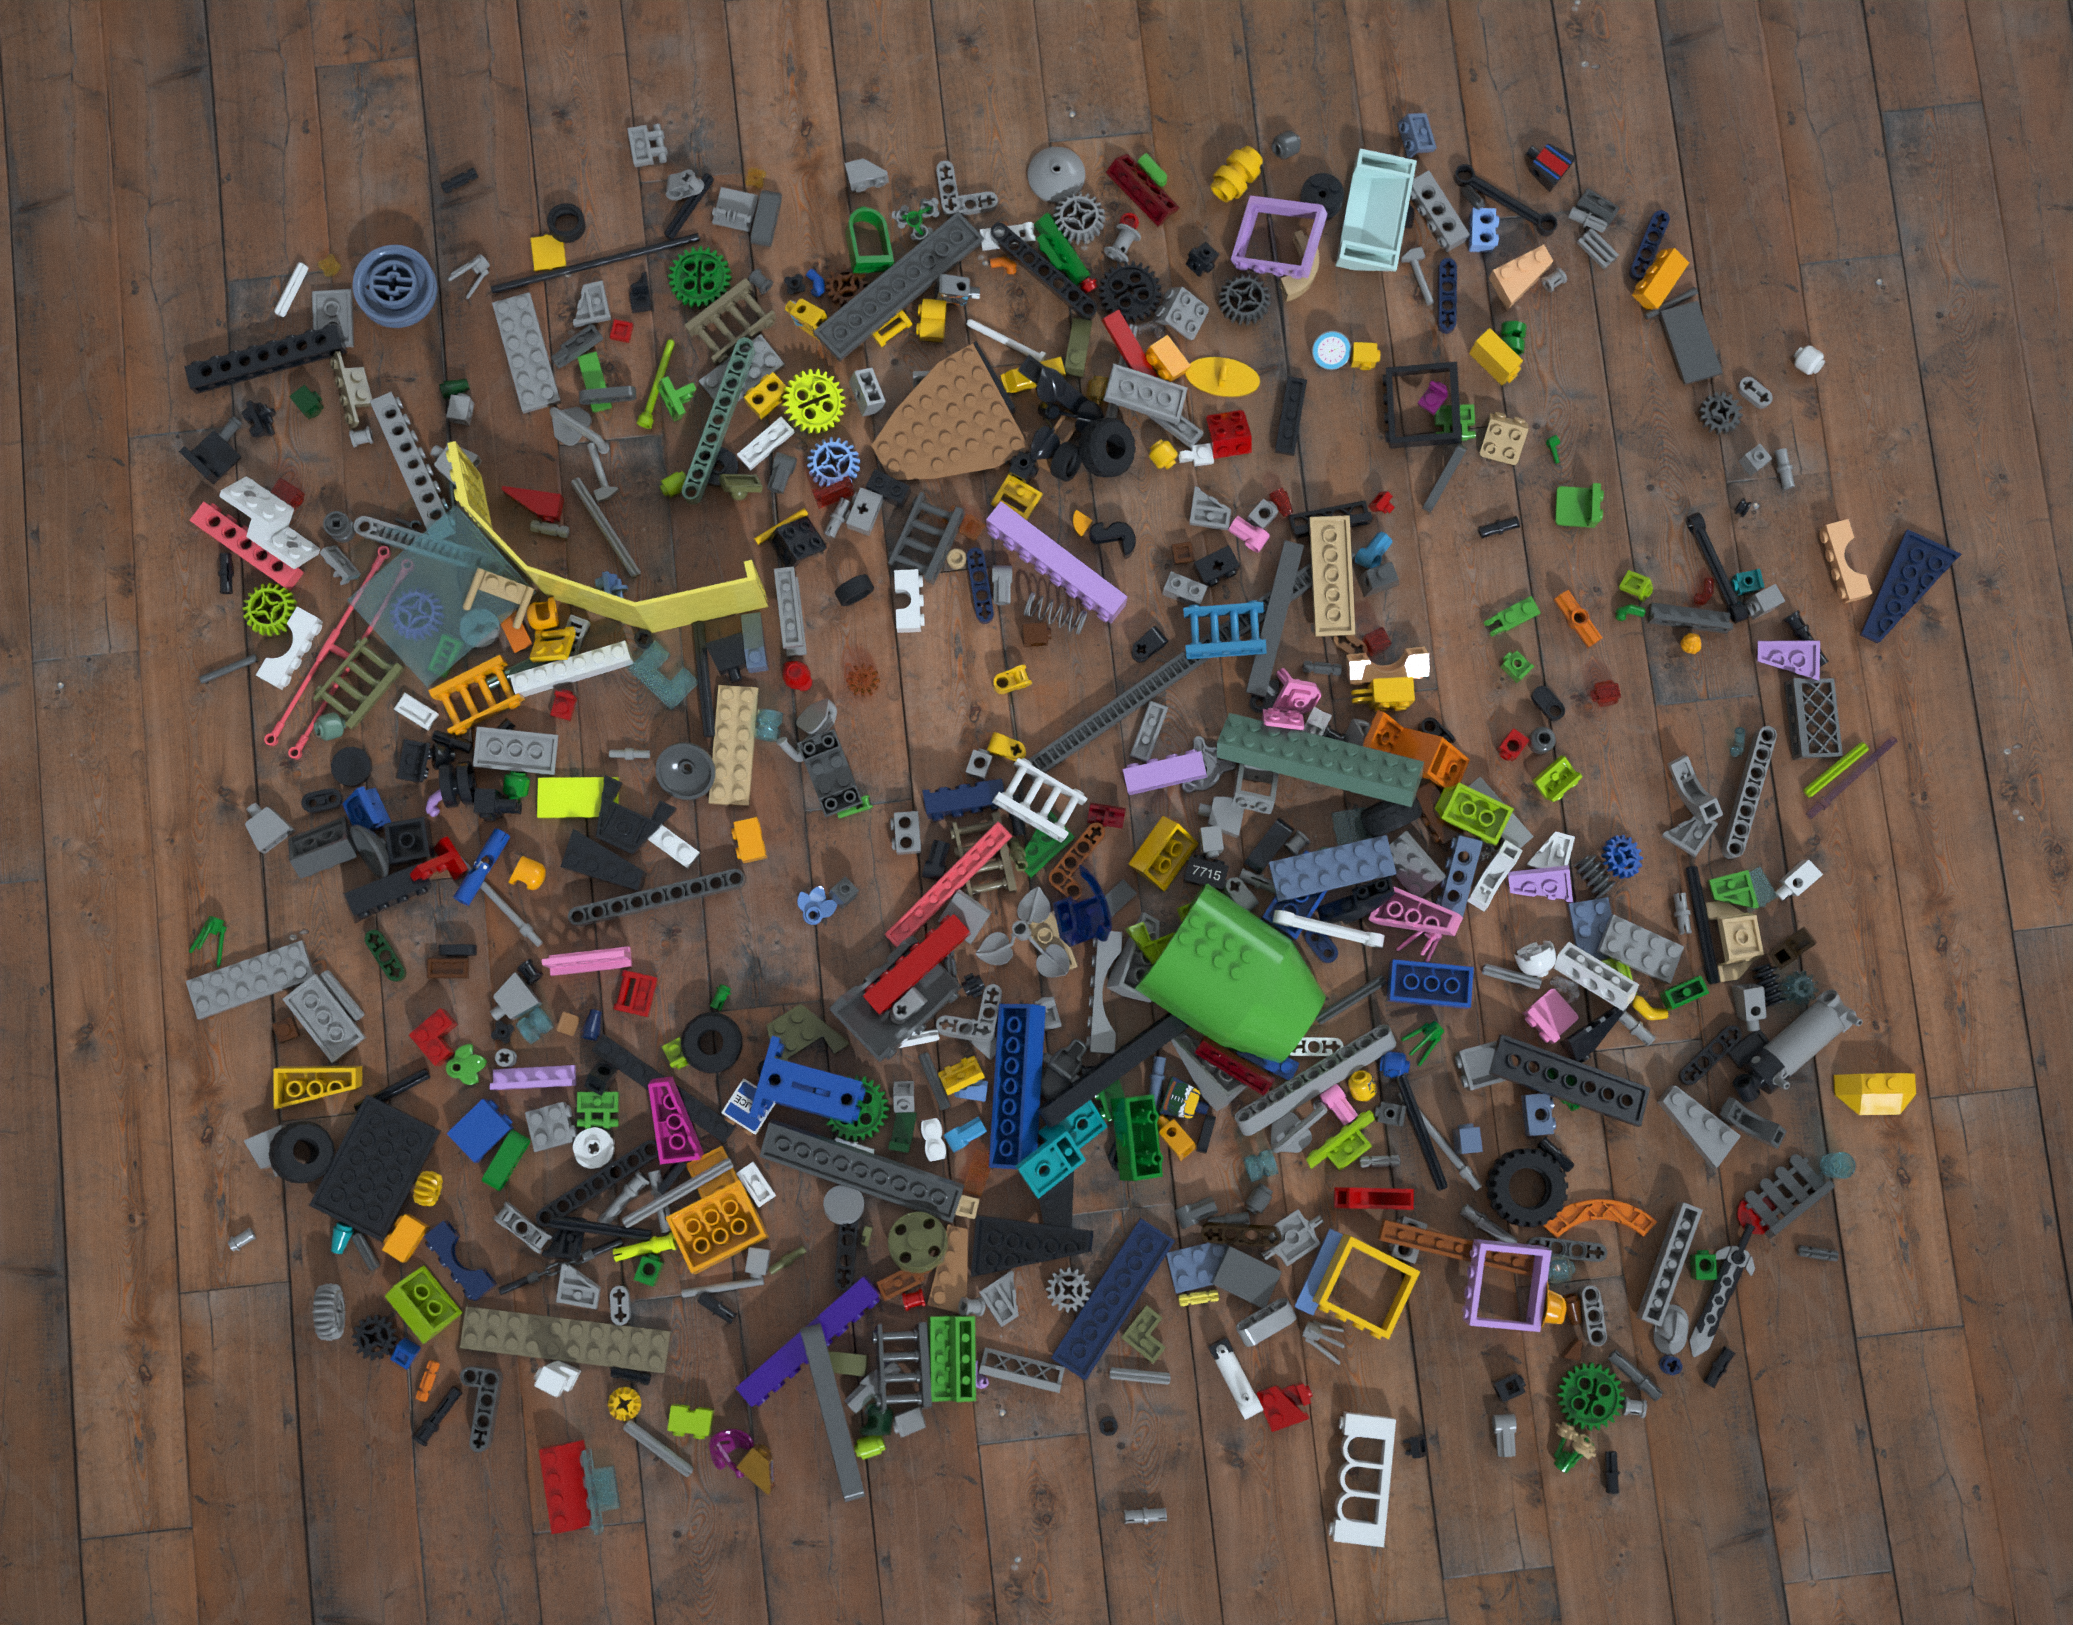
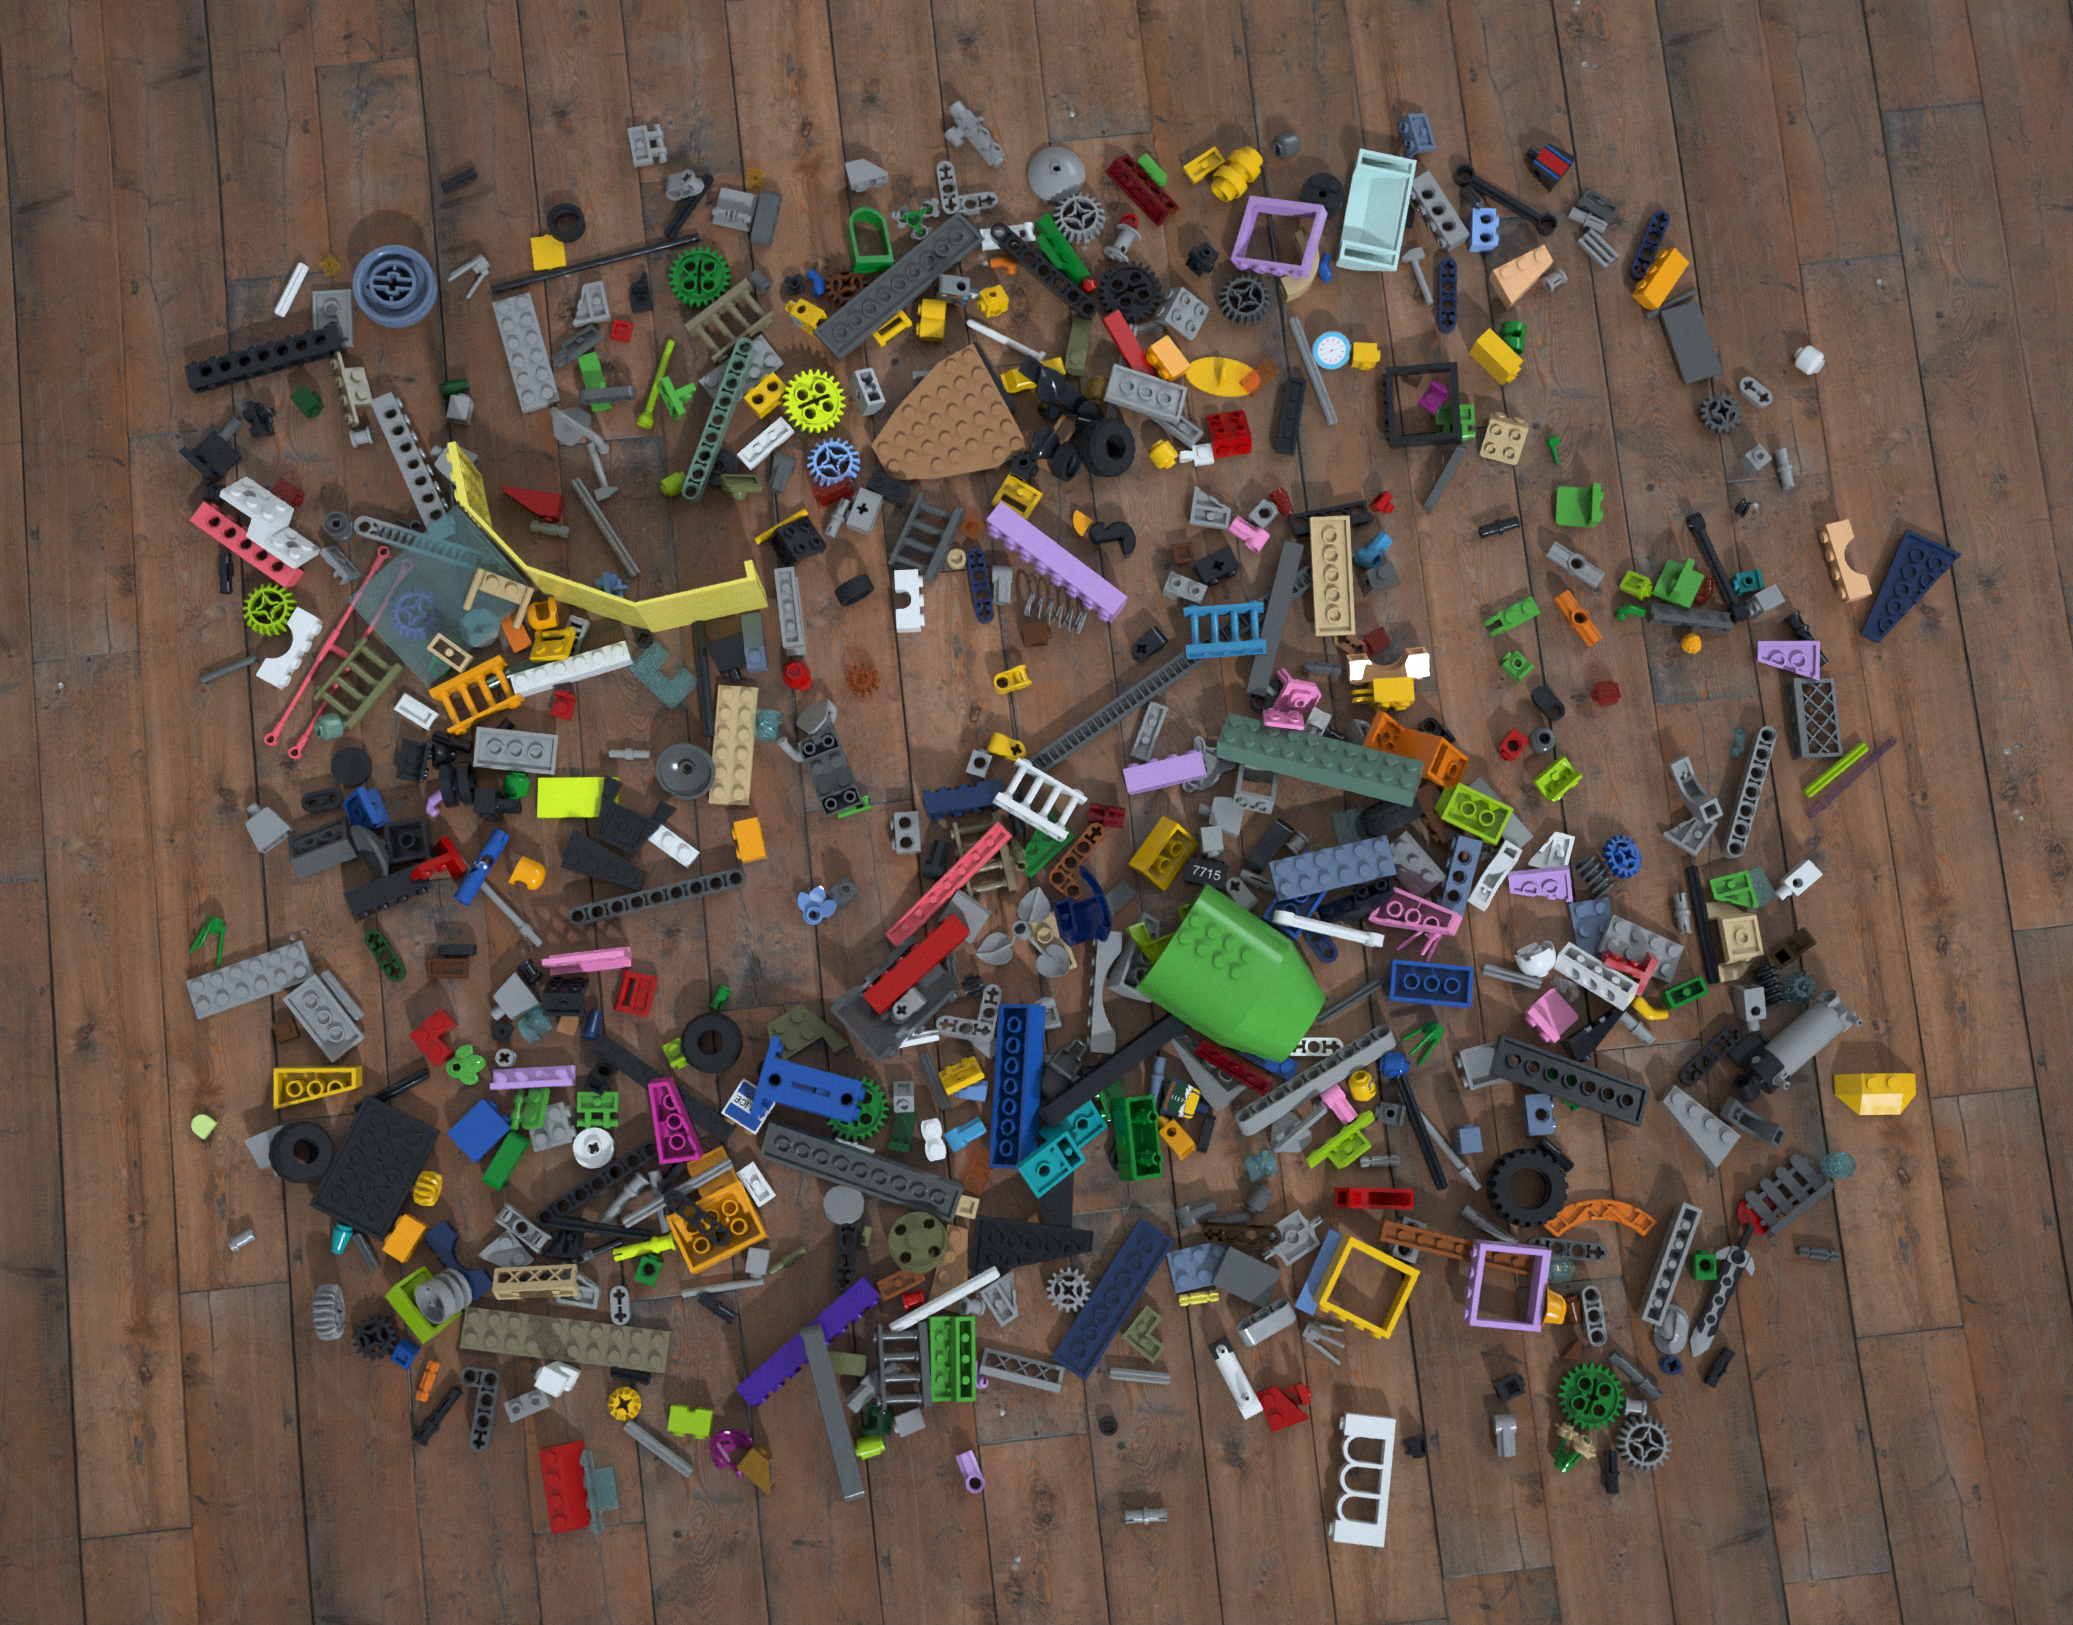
none -> yellowish green tile [191,1115,218,1139]
none -> black wheel [203,482,226,505]
none -> light grey wheel [415,1268,472,1324]
none -> tan brick [427,633,474,673]
none -> light grey wing [478,1229,536,1268]
none -> tan fence [492,1264,579,1300]
none -> light grey brick [503,1388,554,1423]
none -> bright green plate [510,1087,550,1130]
none -> black bracket [542,977,590,1017]
none -> black beam [664,1189,732,1246]
none -> white axle [889,1266,1000,1332]
none -> light grey piece [944,101,1005,167]
none -> lavender piece [955,1450,985,1493]
none -> yellow brick [977,284,1009,318]
none -> yellow plate [1183,147,1226,185]
none -> clear orange tile [1239,358,1281,397]
none -> light grey axle [1288,317,1338,426]
none -> blue arm [1318,253,1333,283]
none -> light grey piece [1545,541,1605,588]
none -> red bracket [1600,951,1659,996]
none -> light grey gear [1615,1415,1672,1472]
none -> bright green bracket [1652,557,1705,611]

